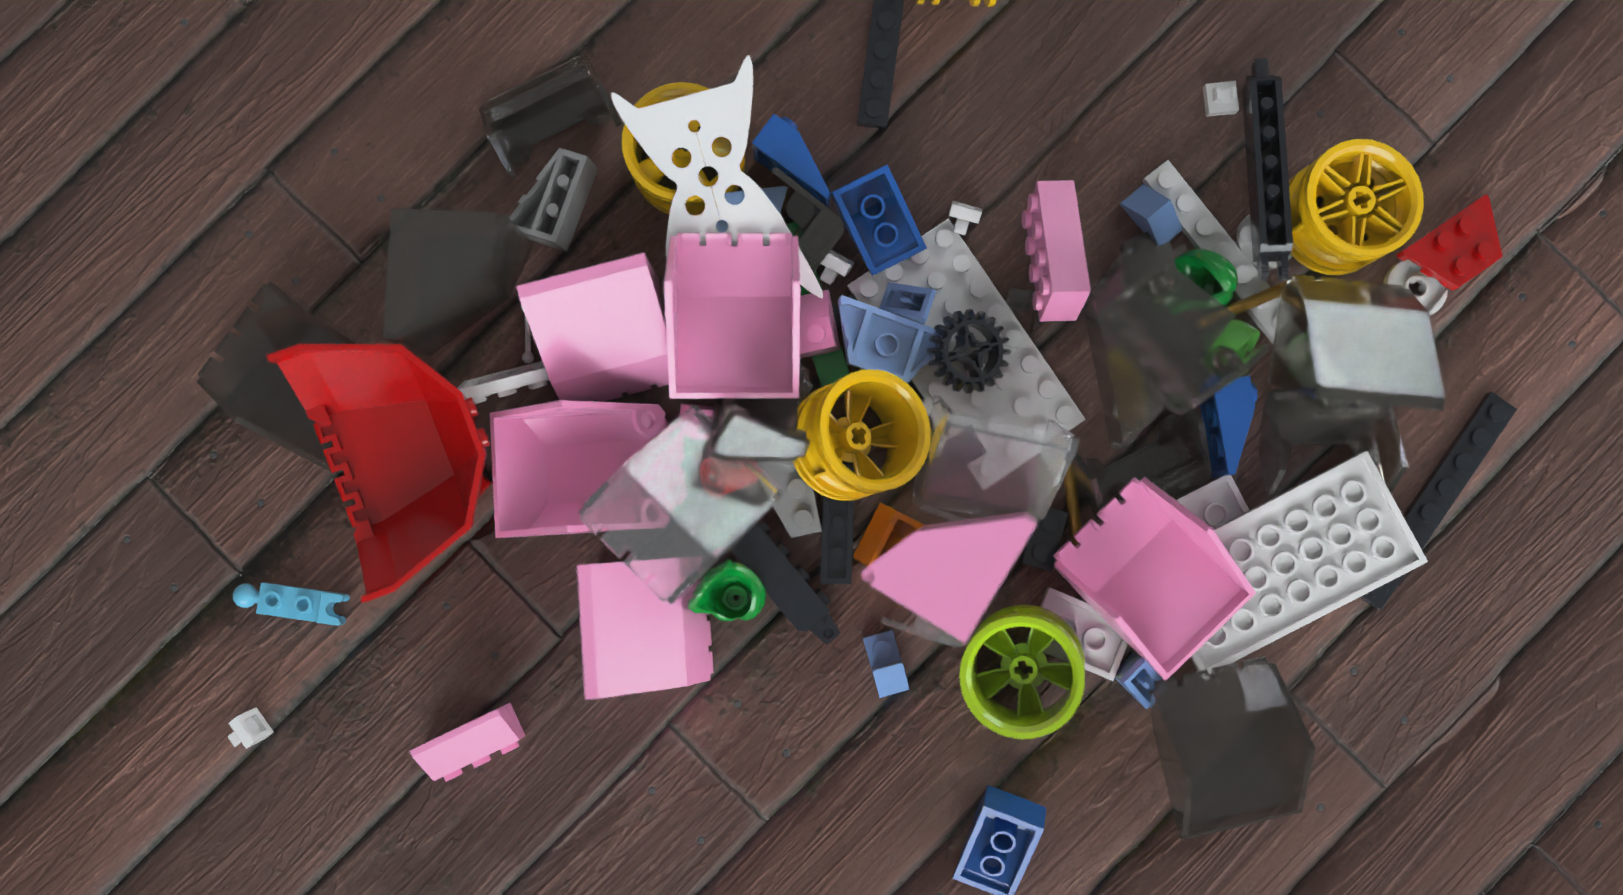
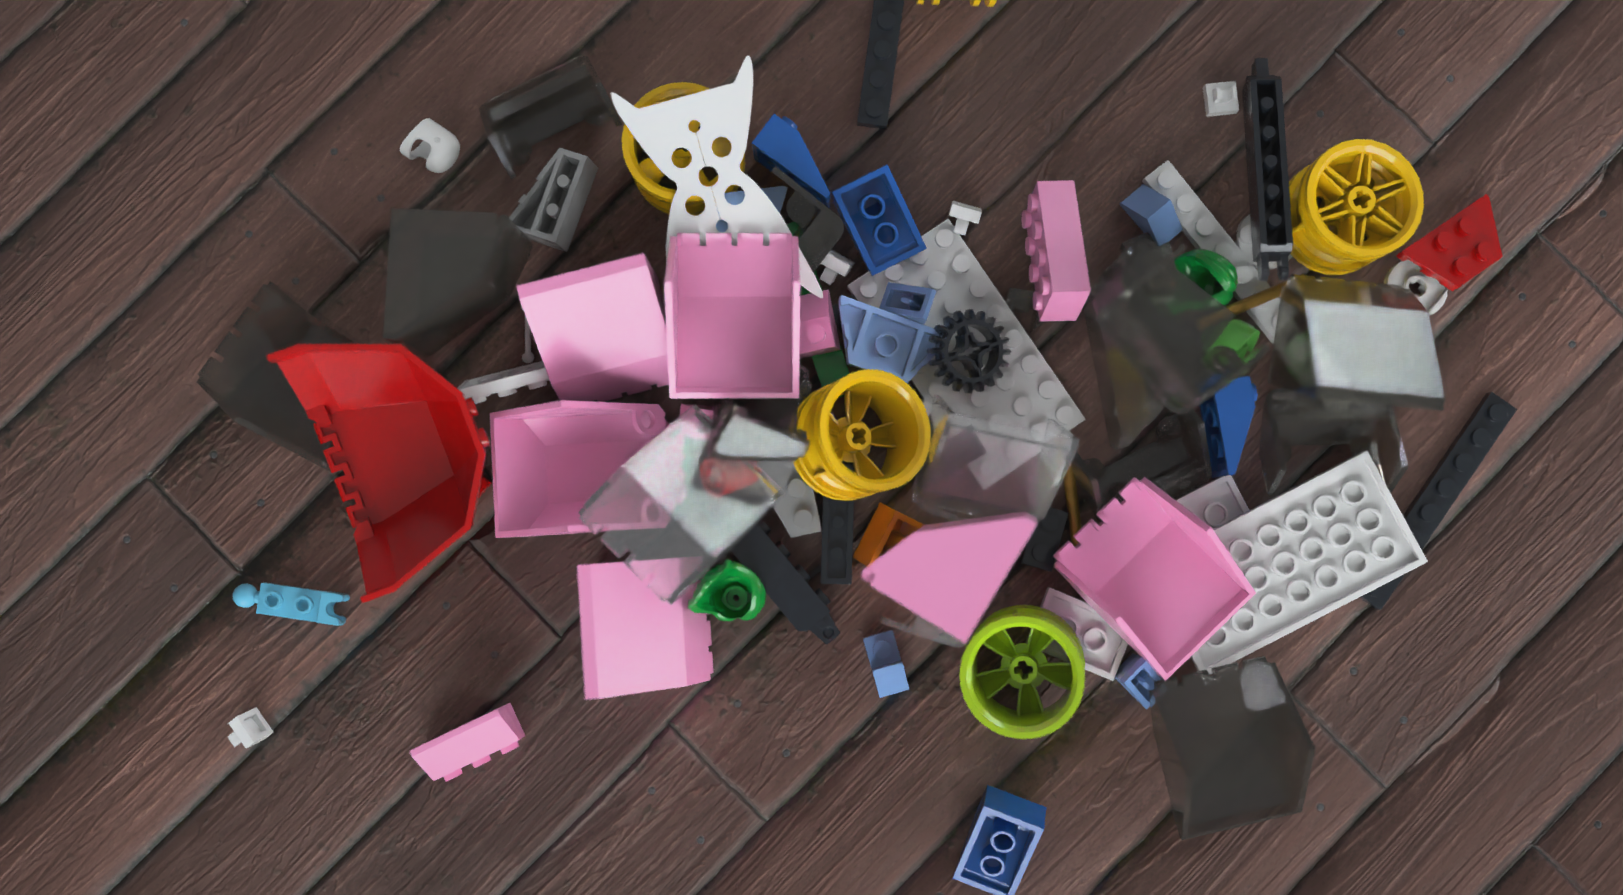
none -> white helmet [400,118,460,173]

